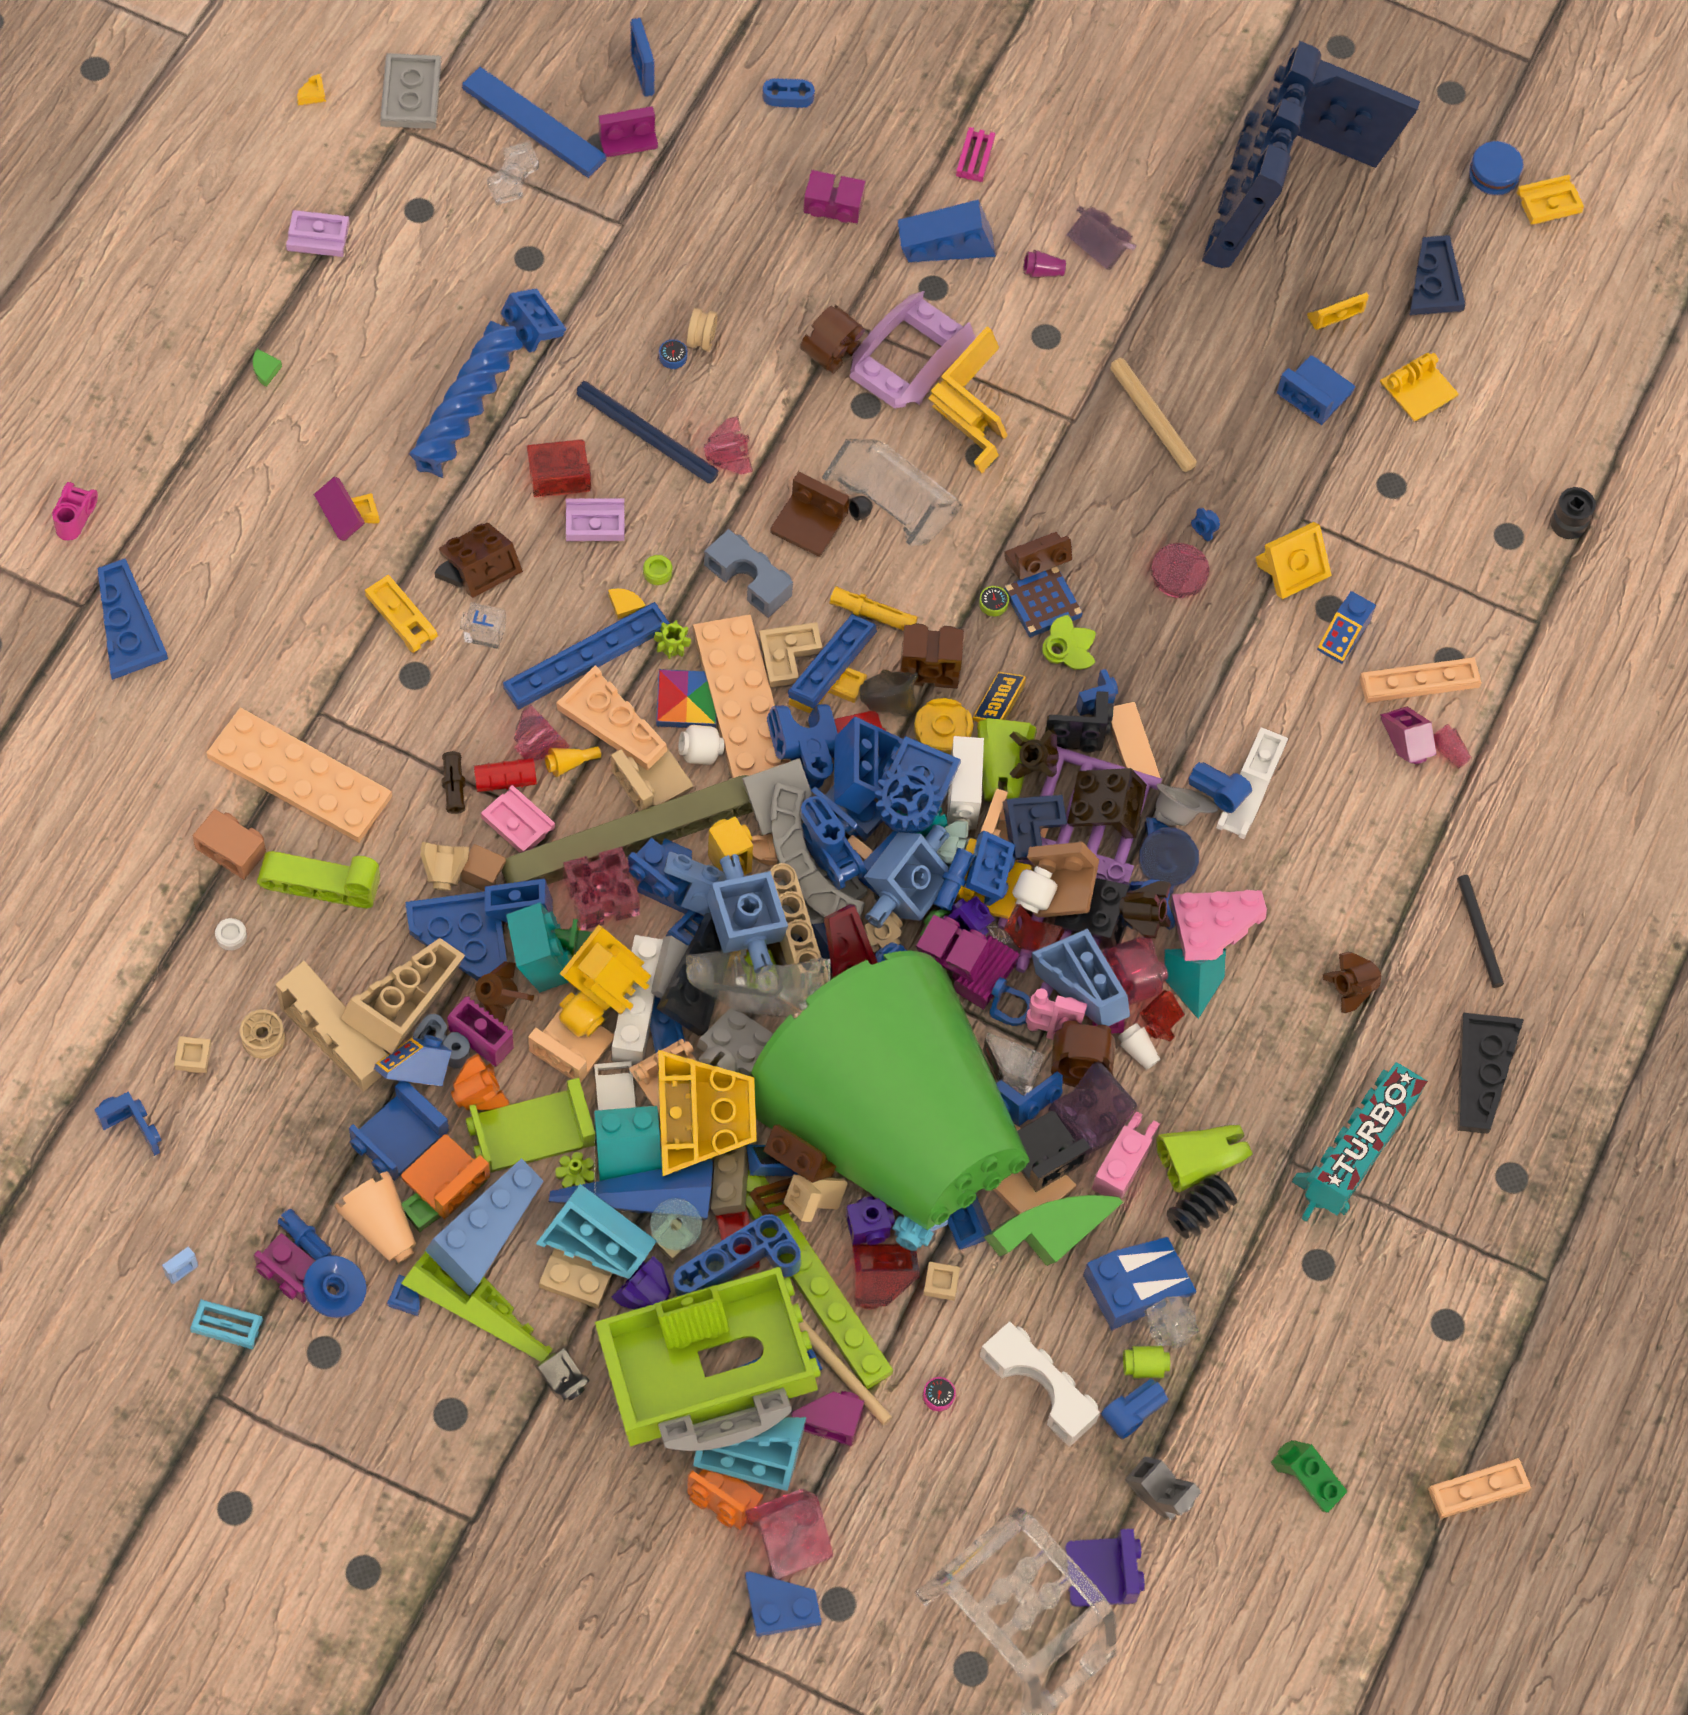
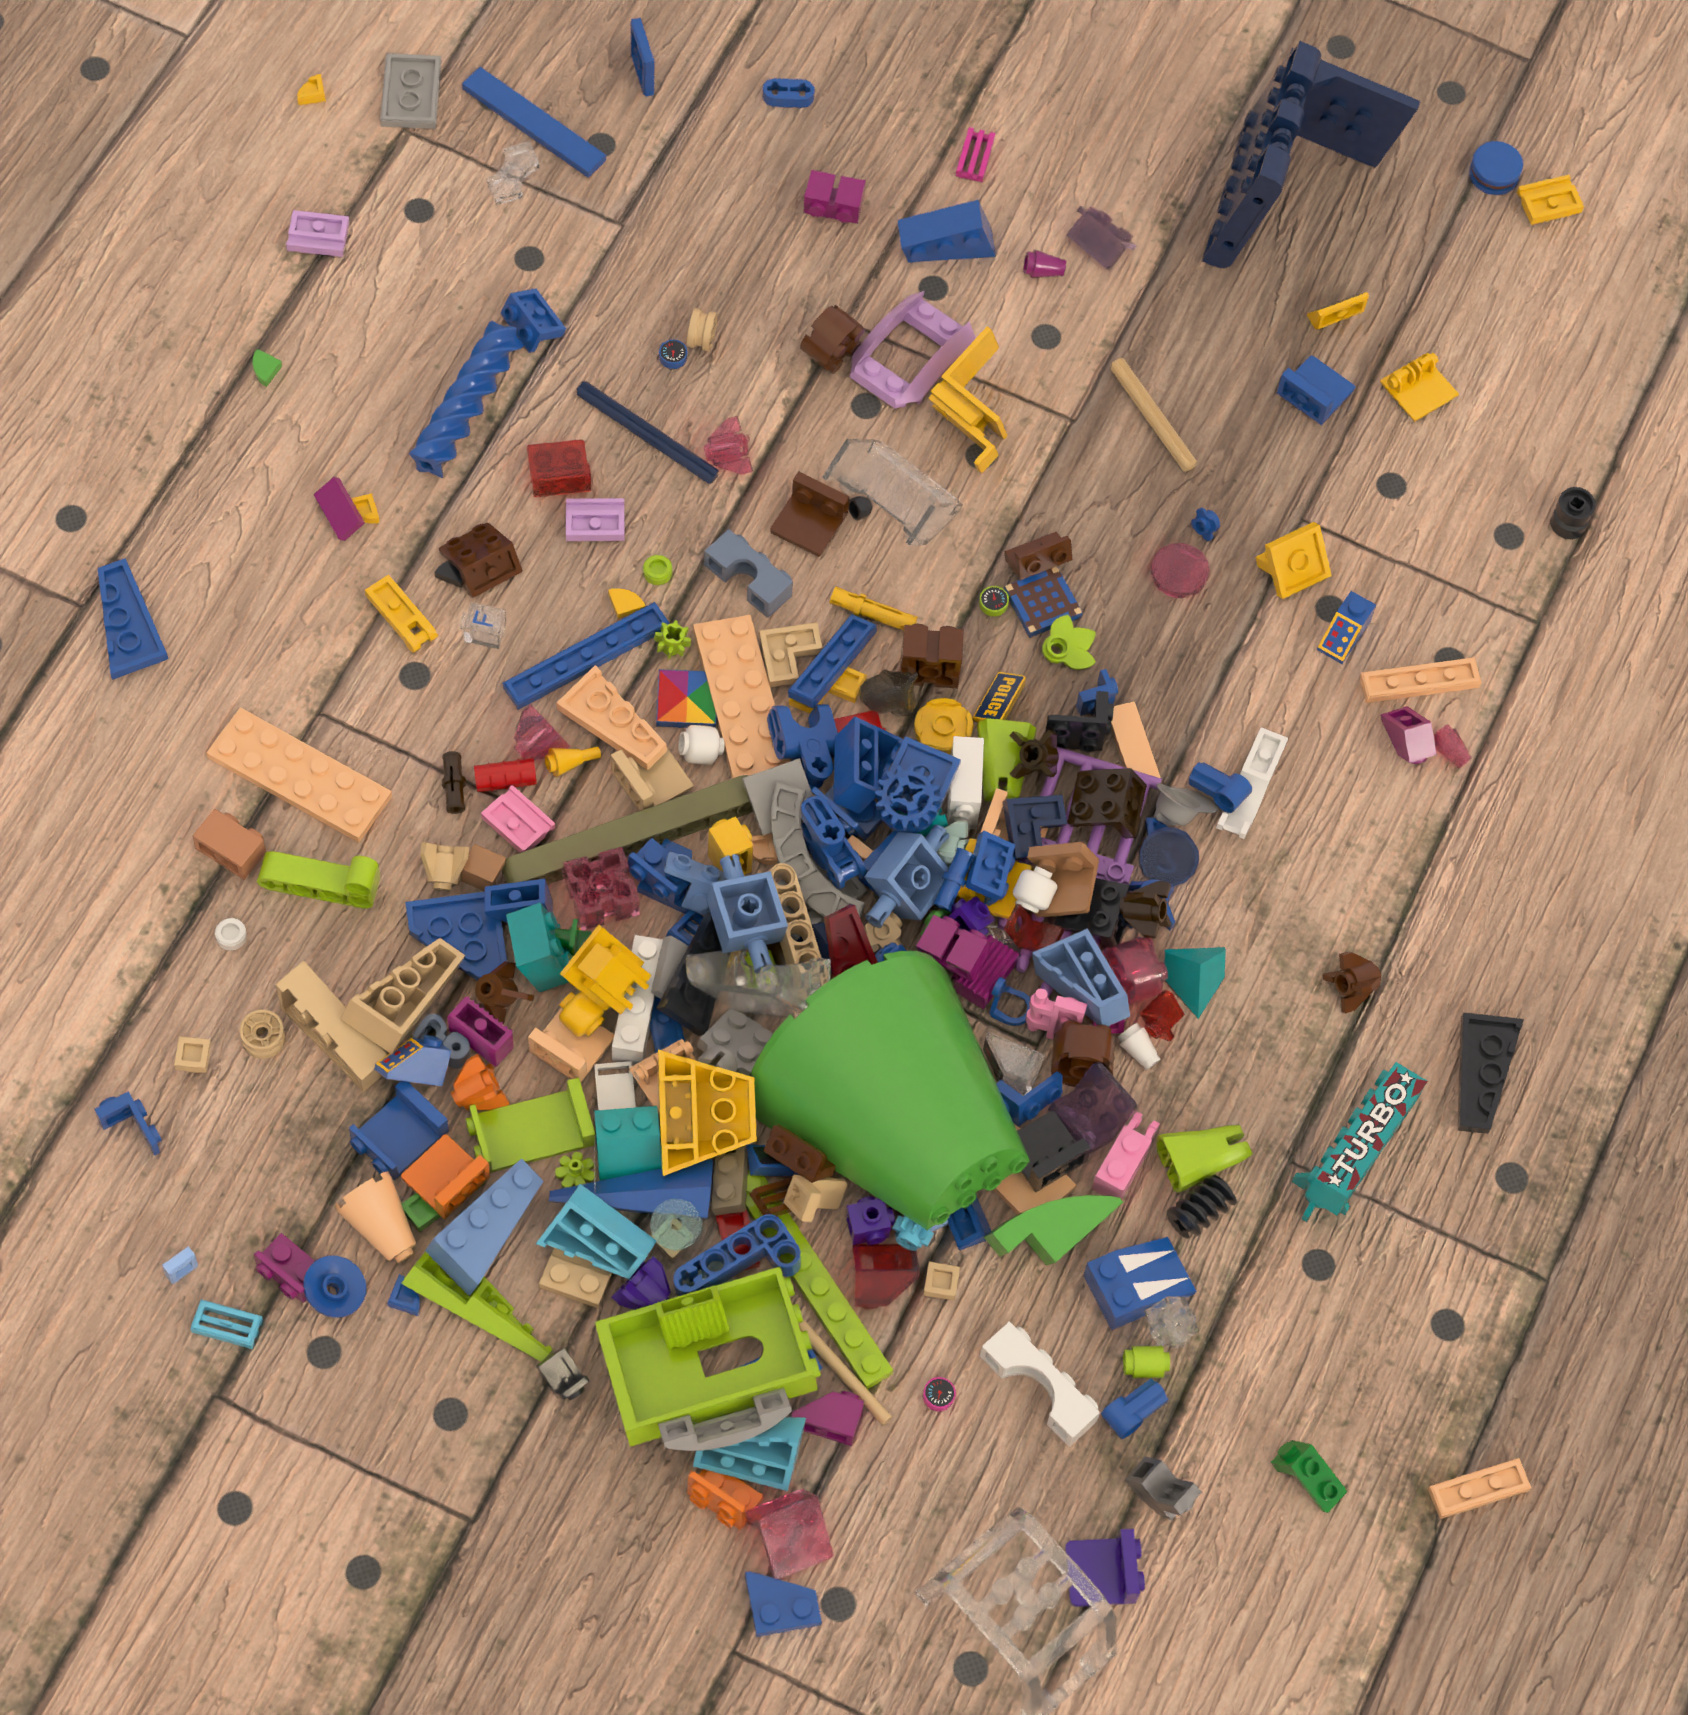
dark pink piece [52,482,98,541] -> none
blue axle [277,1209,332,1260] -> none
magenta bracket [598,106,658,157] -> none
bright pink plate [1171,890,1267,961] -> none
dark blue wing [1409,235,1466,315] -> none
black bar [1457,875,1504,988] -> none

